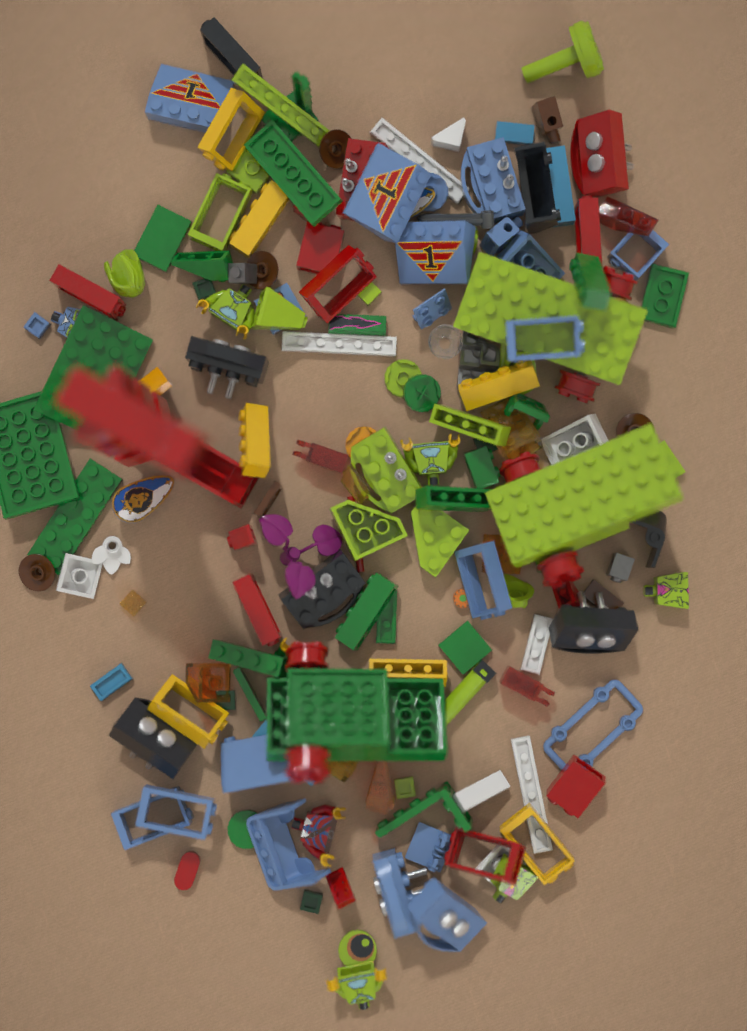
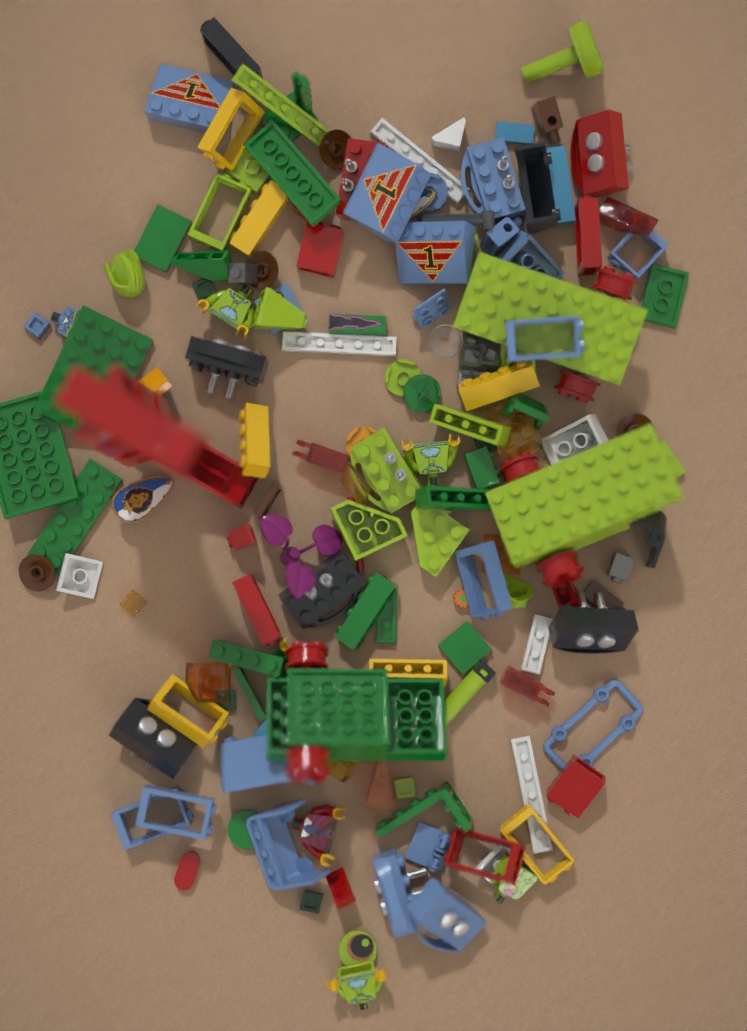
red window [49,264,126,321] -> none
dark azure tile [90,663,133,701] -> none
white plate [92,536,131,574] -> none
red window [299,245,377,324] -> none
lime tile [357,282,382,306] -> none
white tile [453,770,511,812] -> none
green brick [569,252,611,311] -> none
lime torso [643,572,689,609] -> none

